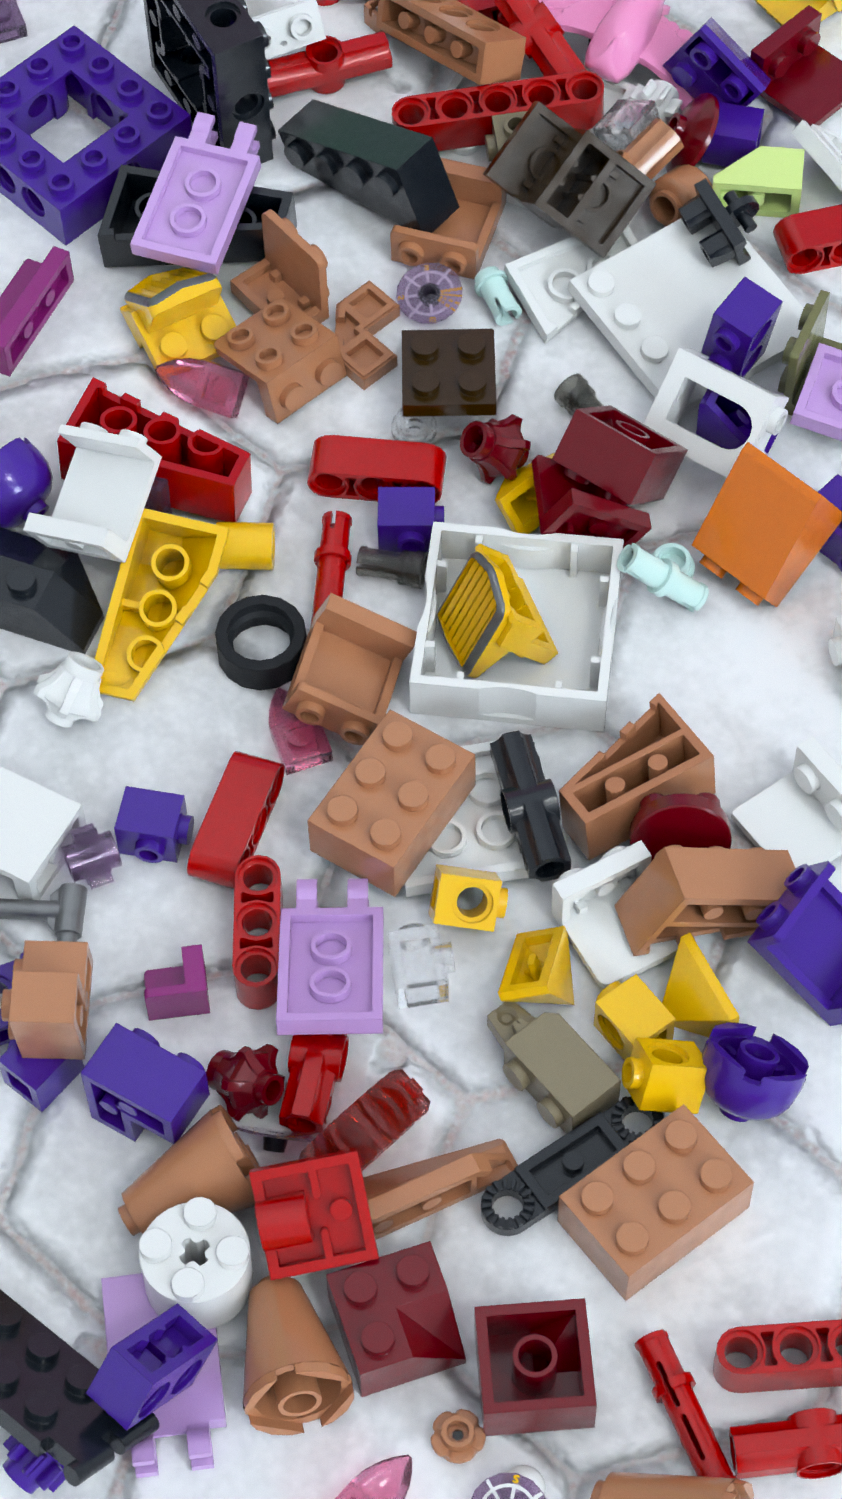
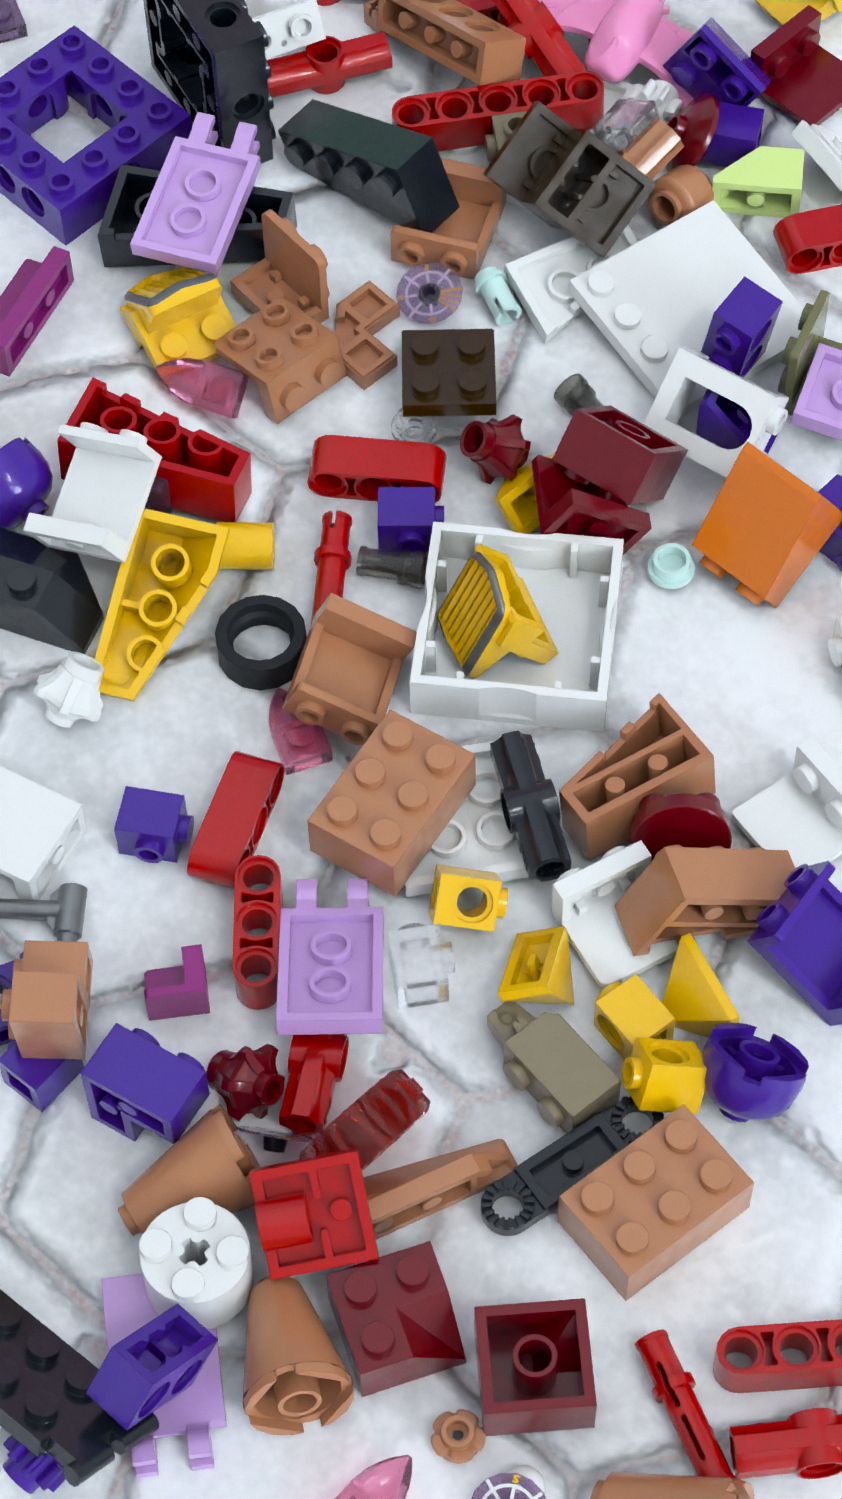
clear purple gear [62,823,122,890] -> none
light aqua pin [617,543,709,612] -> none
black hips [678,178,759,268] -> none

